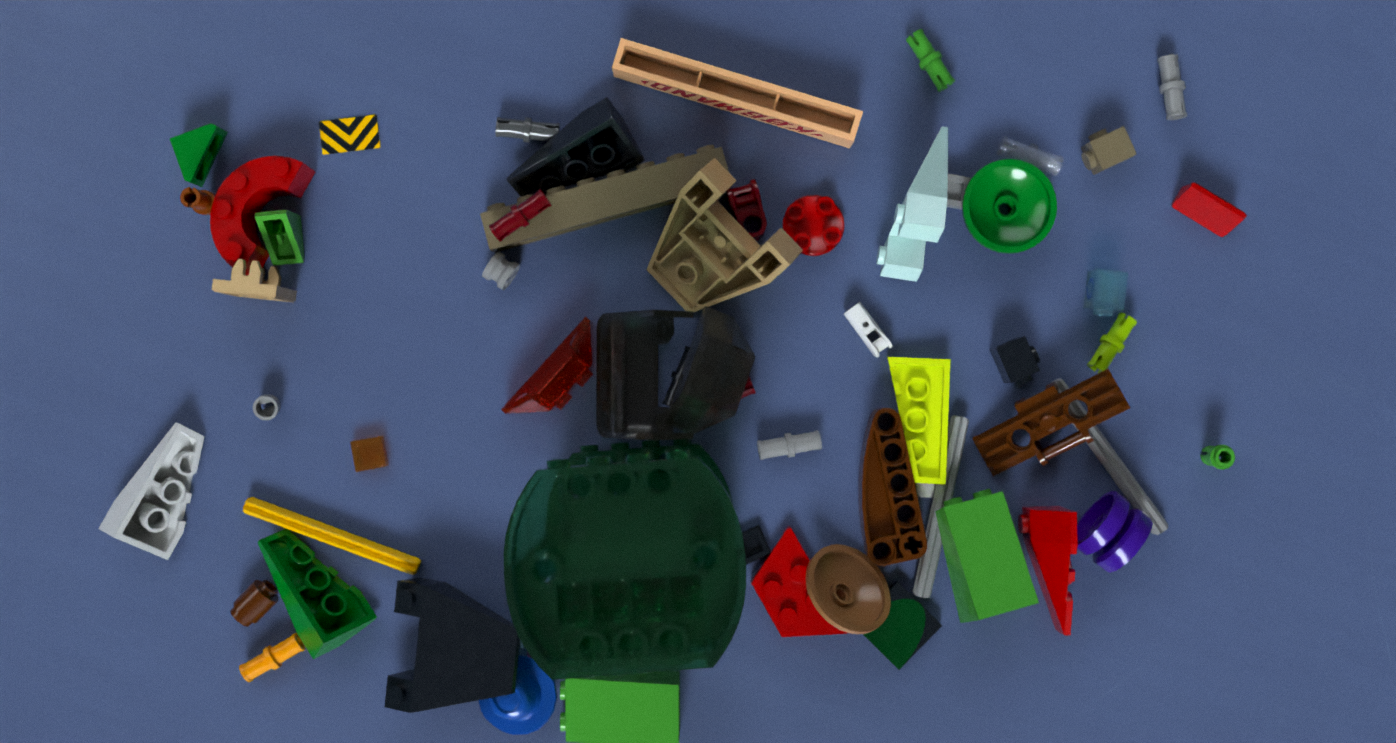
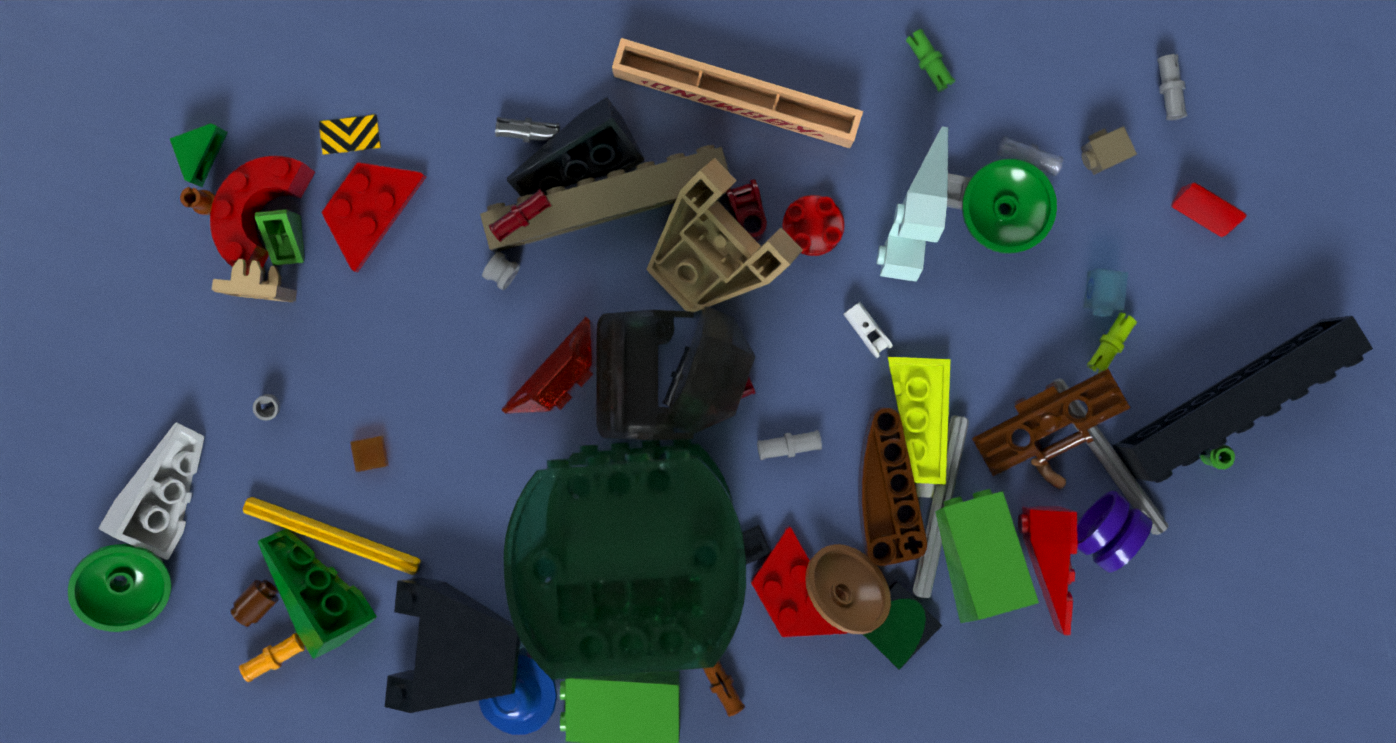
black brick [989,336,1040,386] -> none
none -> green dish [68,544,171,632]
none -> red wing [321,162,426,273]
none -> dark orange pin [698,652,745,717]
none -> medium nougat piece [1031,458,1066,489]
none -> black brick [1112,316,1373,483]

